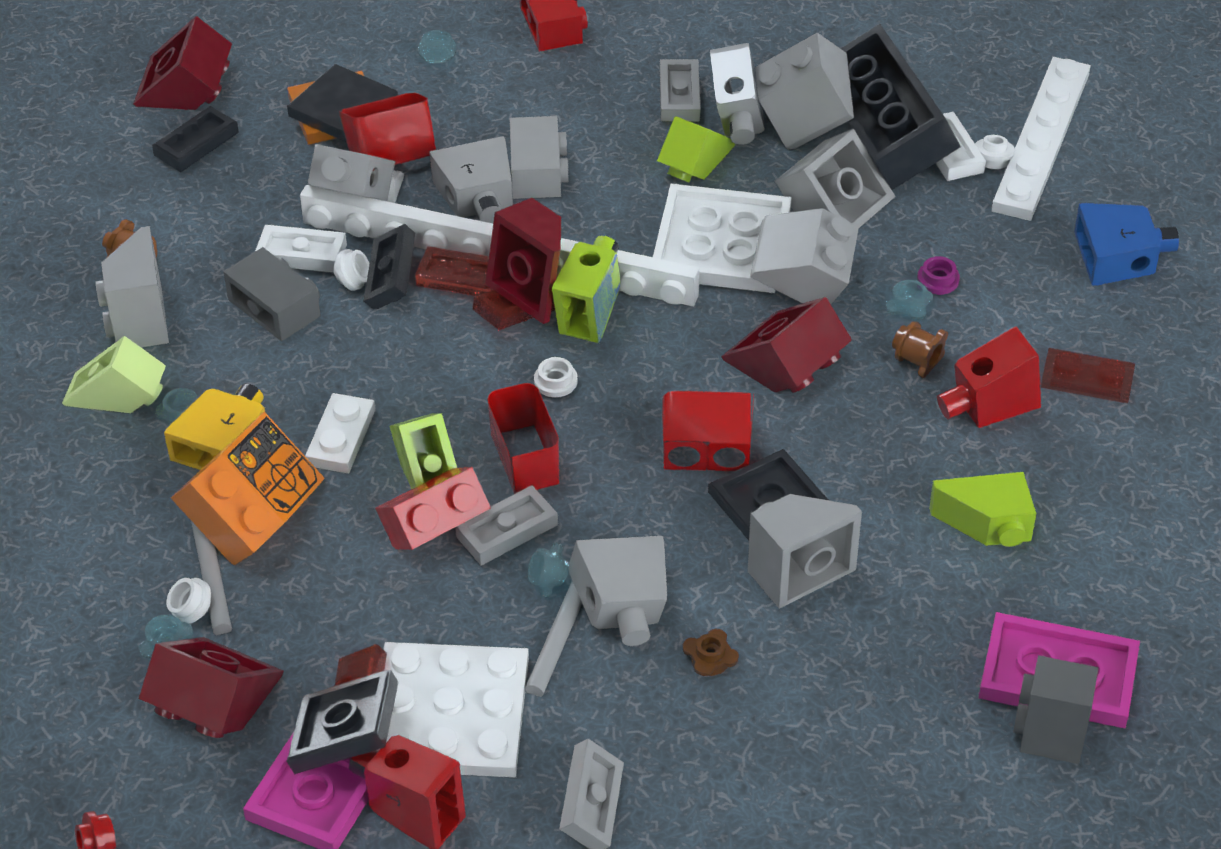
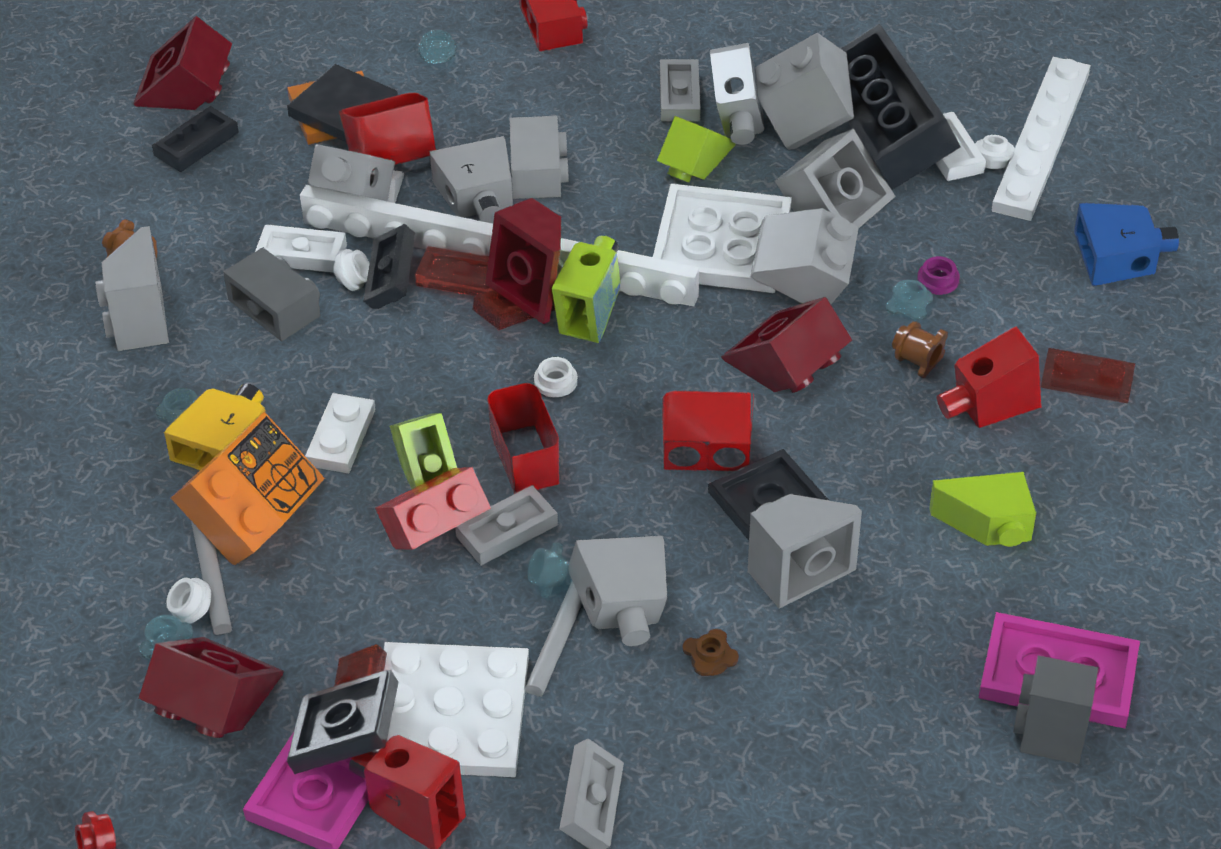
yellowish green slope [62,336,166,413] -> none

